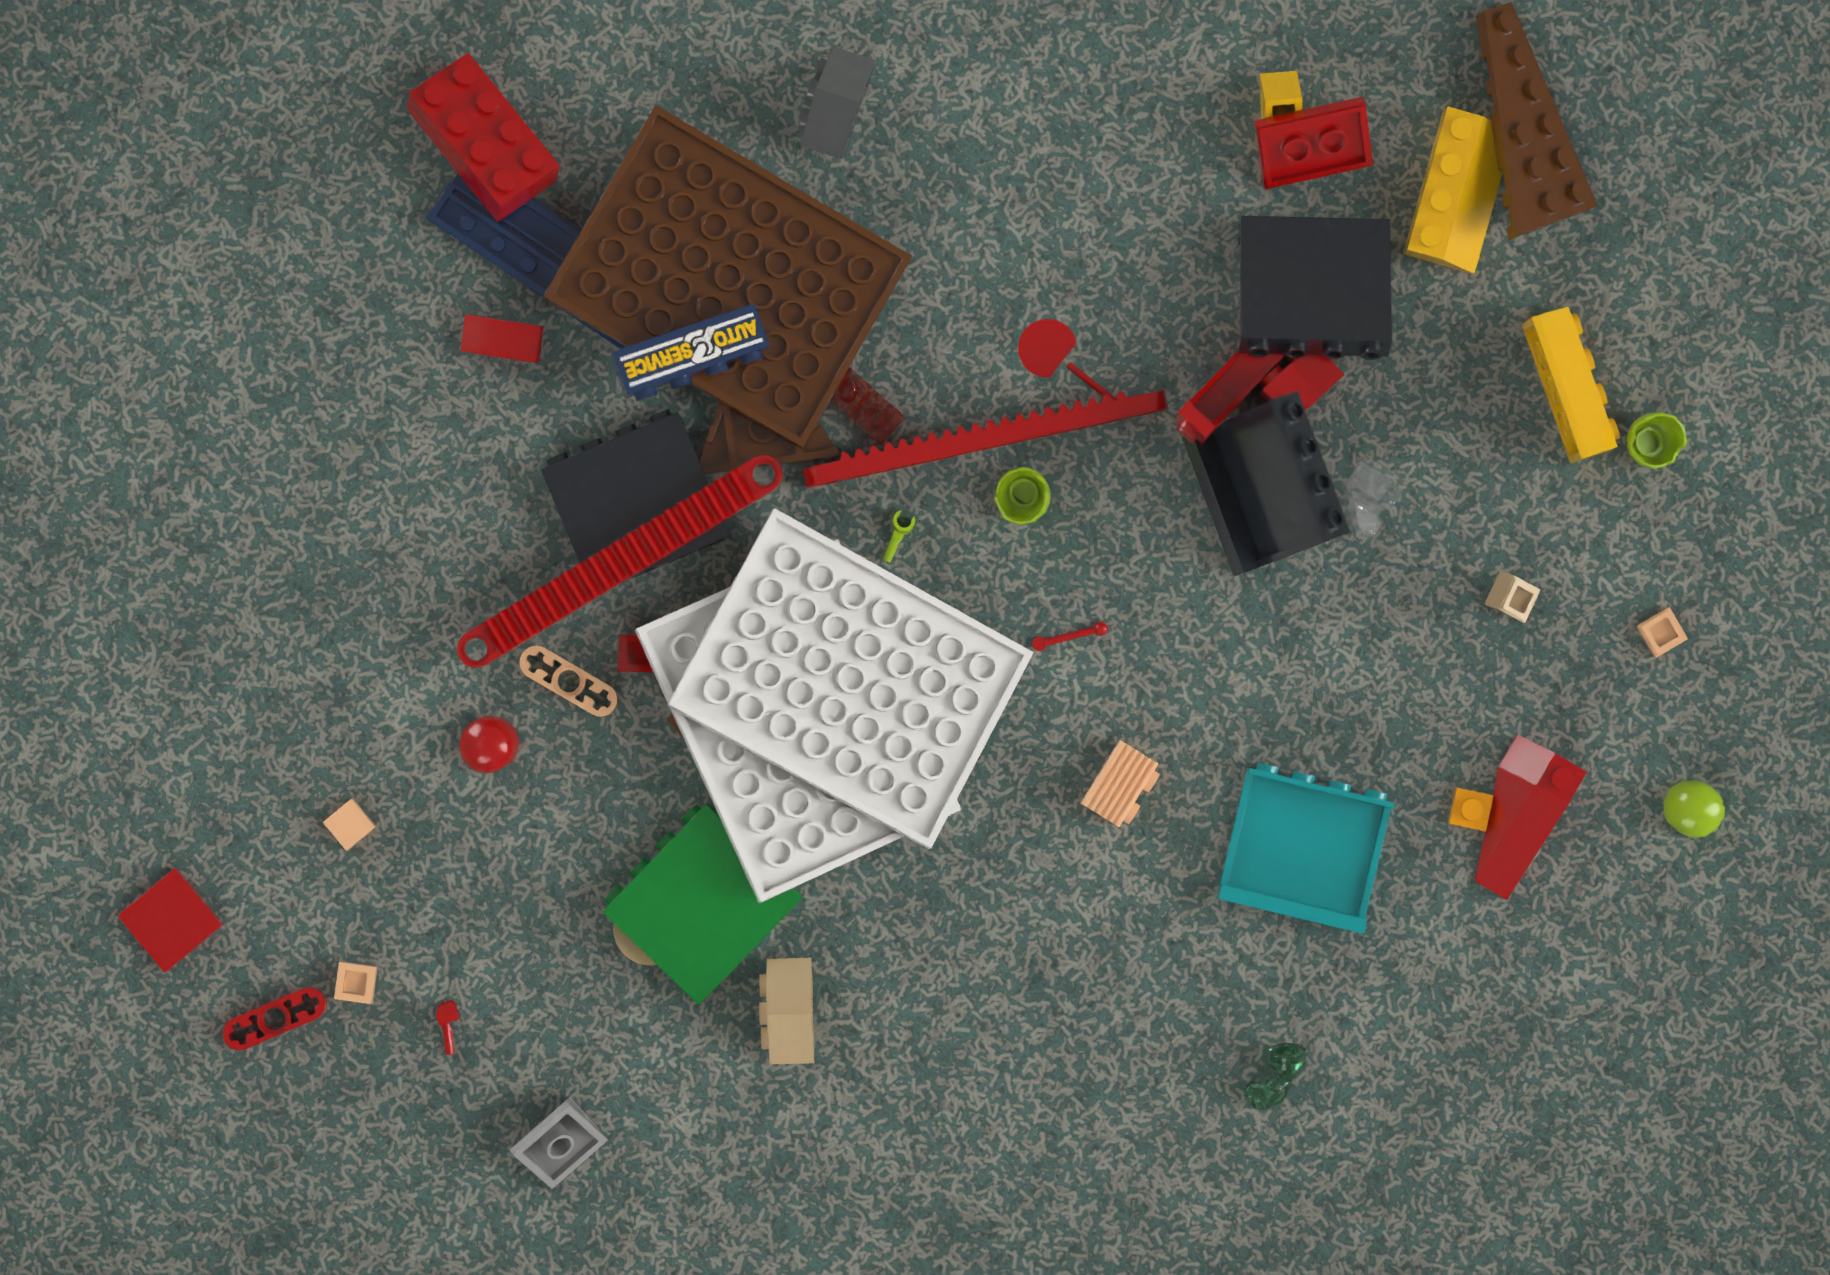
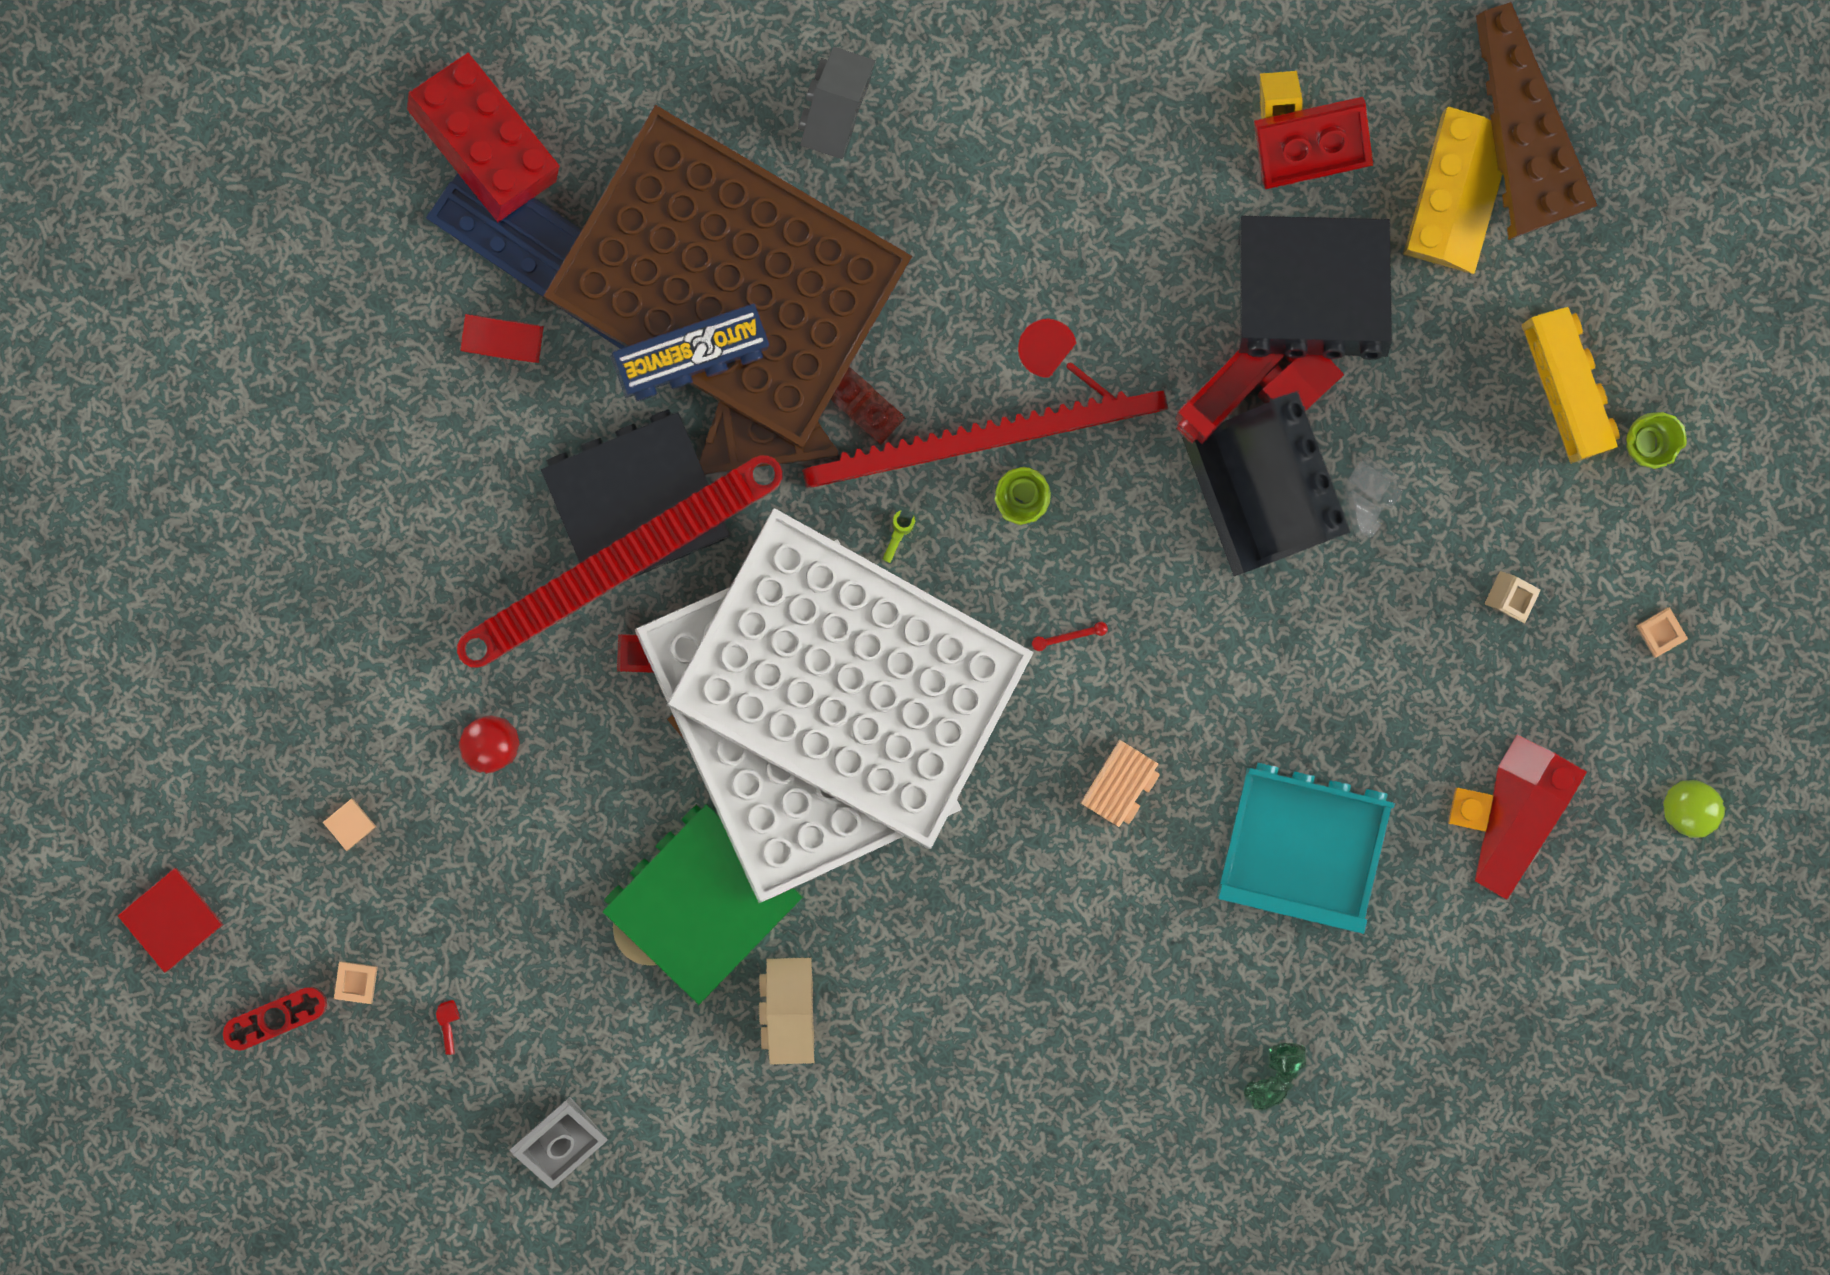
light nougat beam [520,646,618,717] -> none

